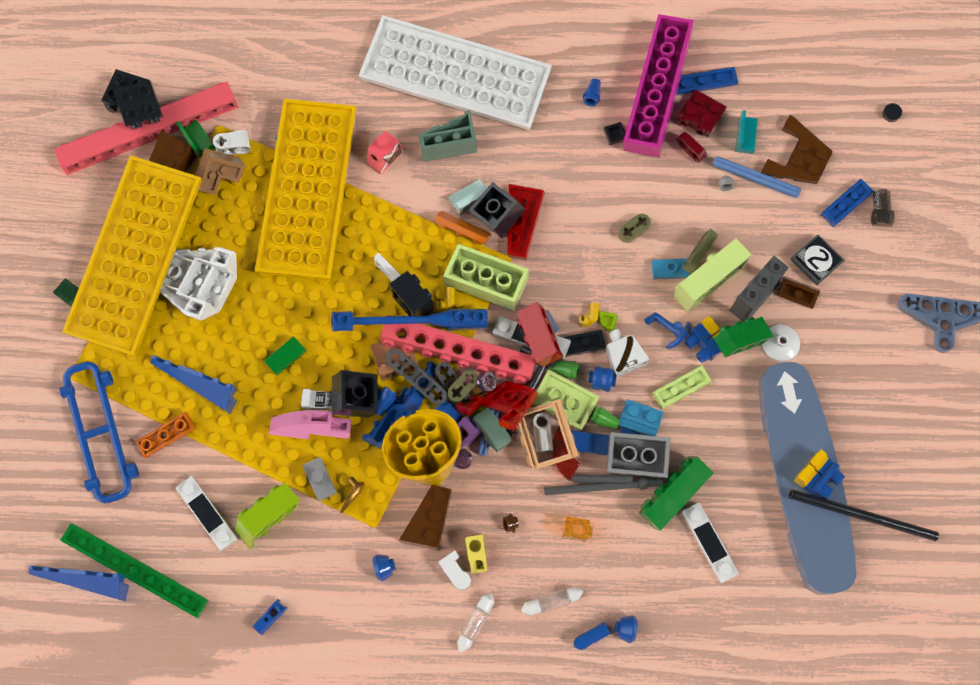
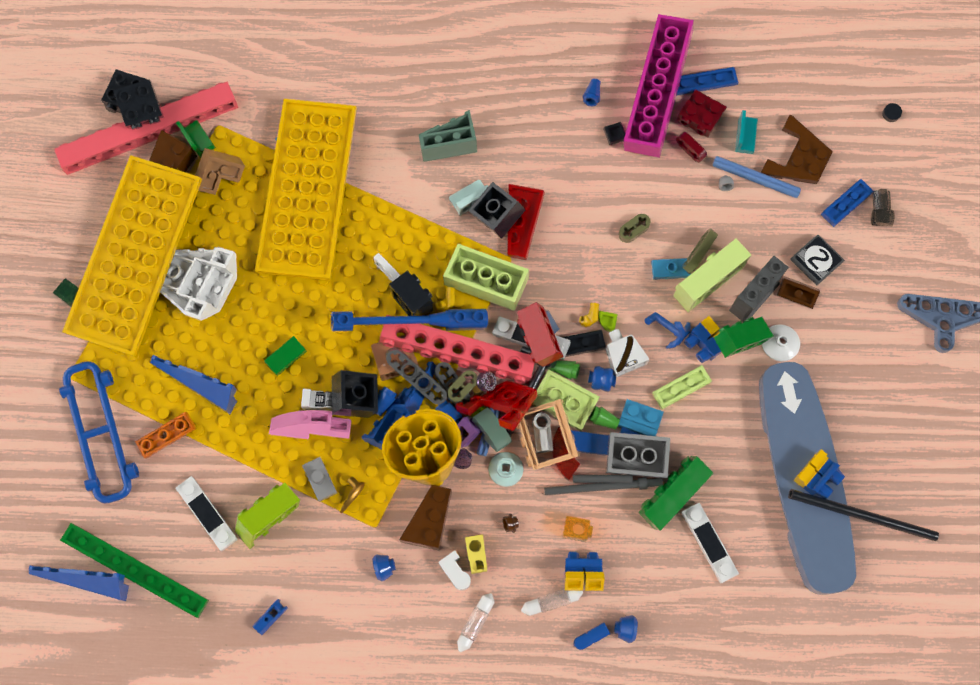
white piece [213,130,251,155] -> none
white plate [358,15,552,131] -> none
coral torso [367,131,404,175] -> none
orange tile [434,211,491,245] -> none
none -> light aqua piece [488,452,524,487]
none -> hips [565,552,605,591]

